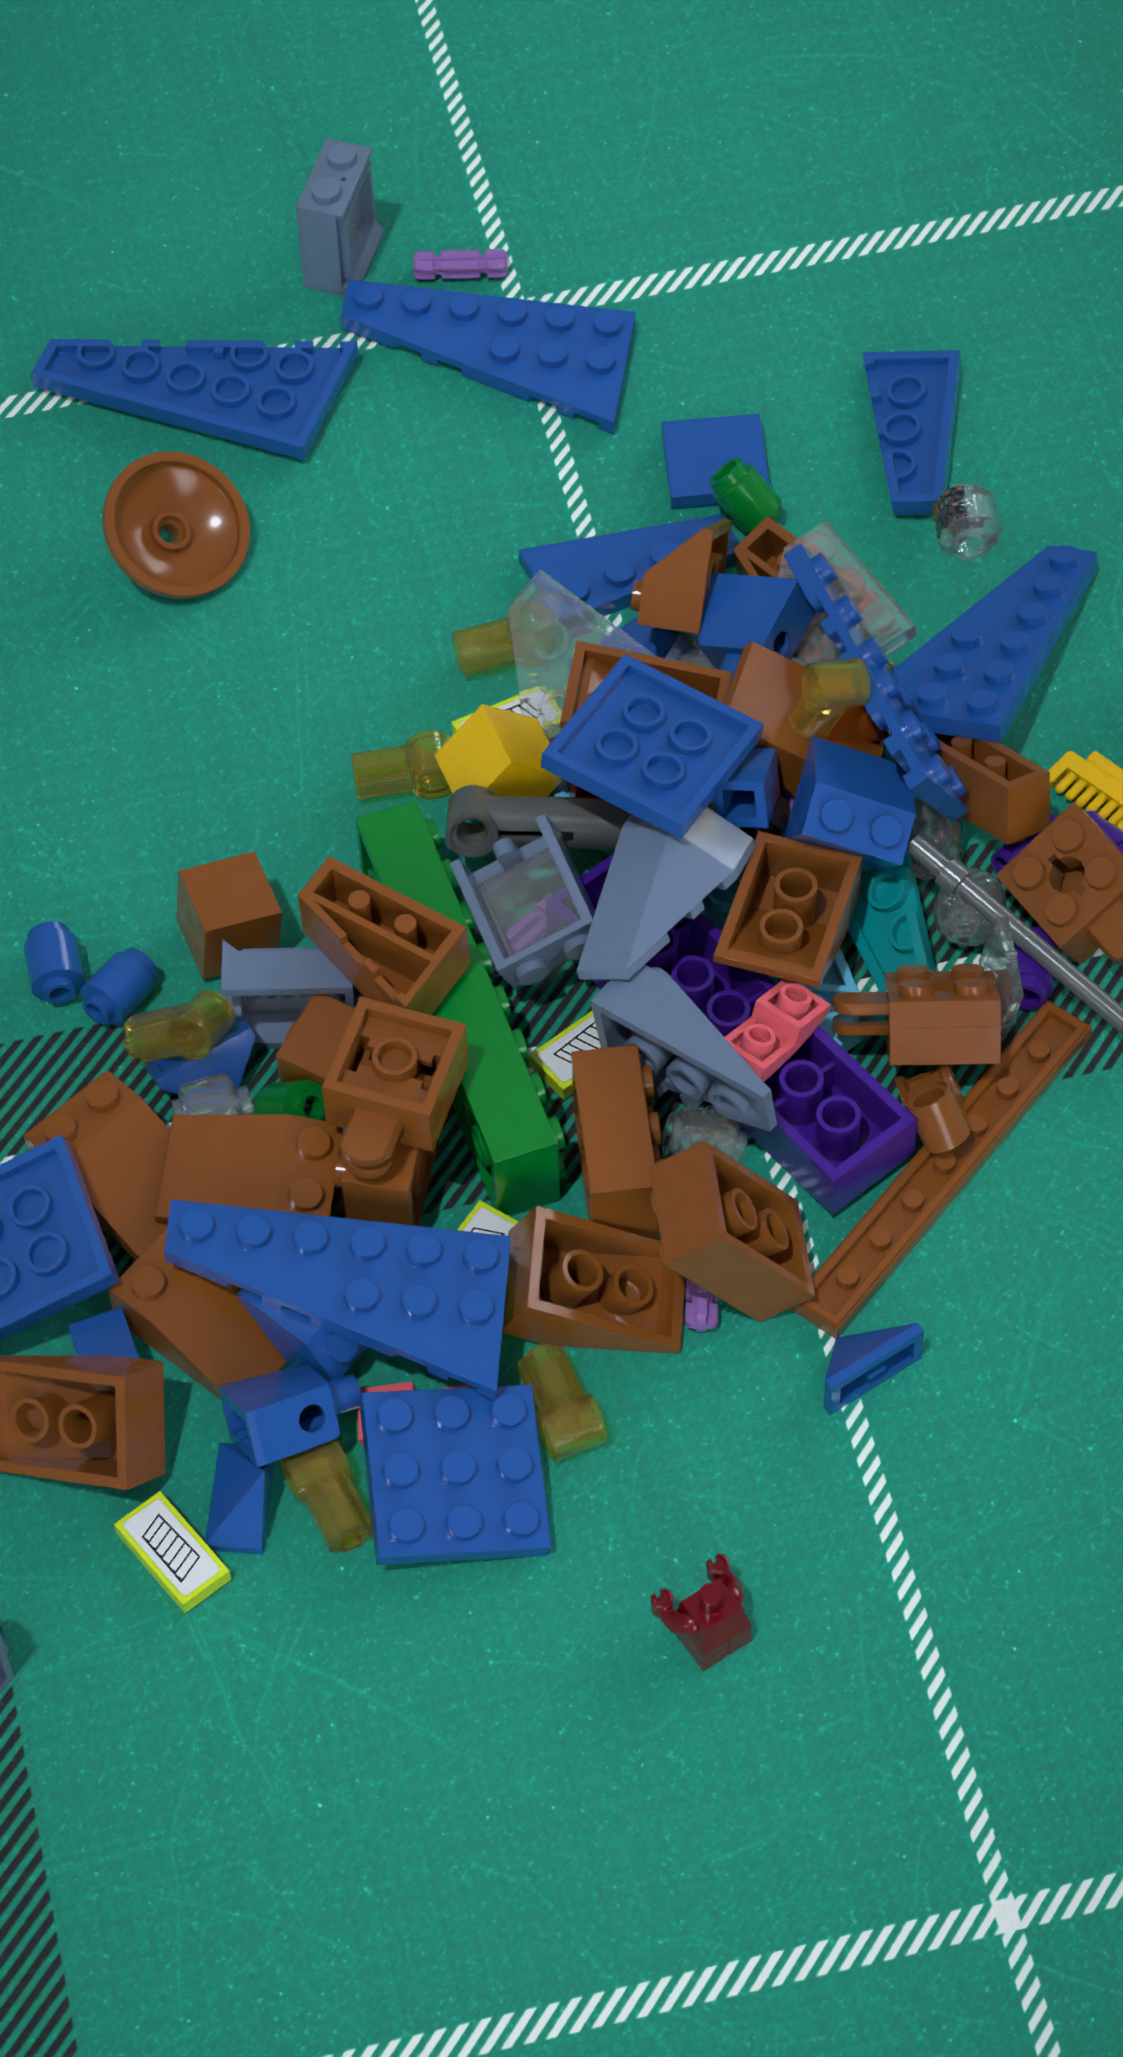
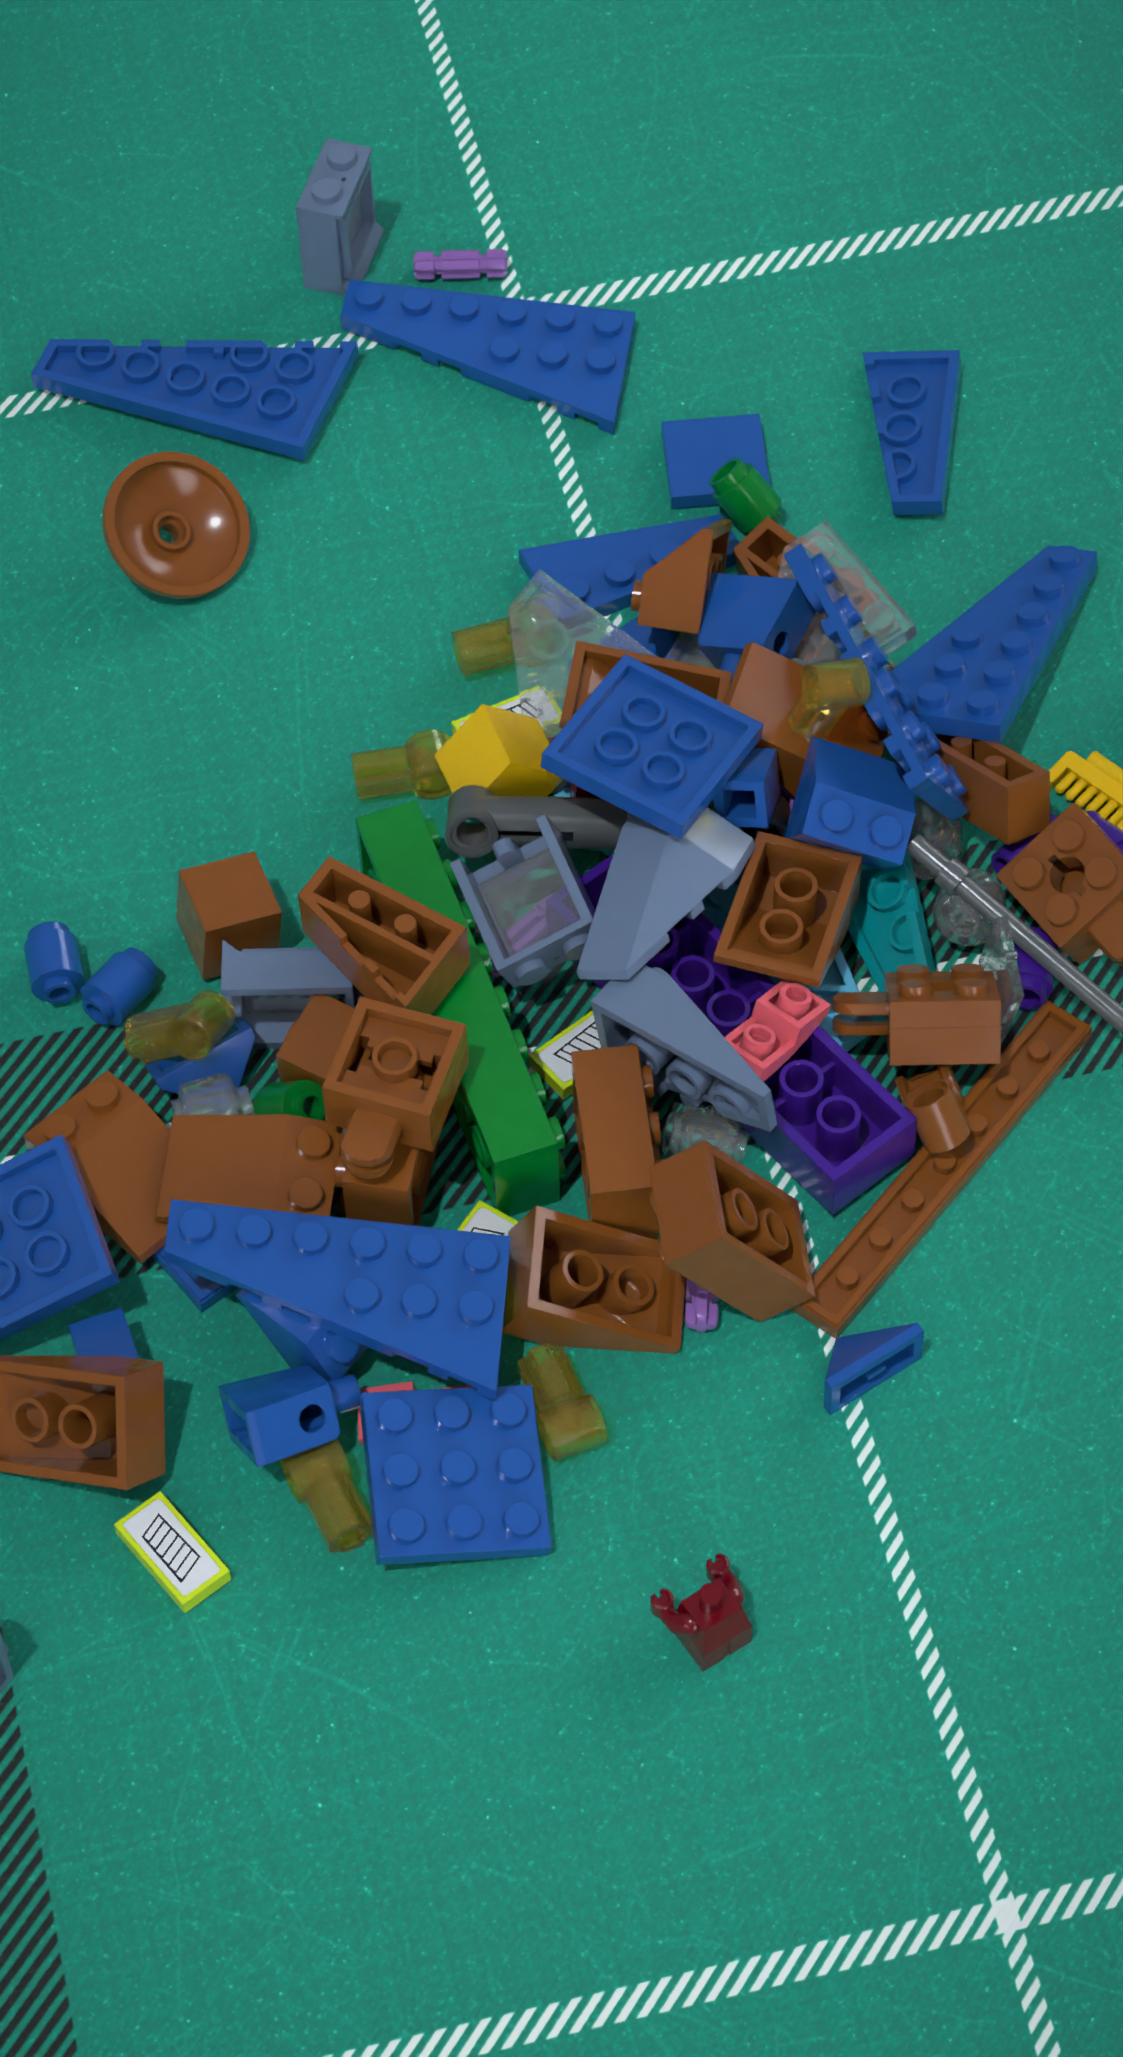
dark orange slope [109,1228,288,1400] -> none
blue slope [205,1442,276,1555] -> none
clear head [932,484,1002,560] -> none

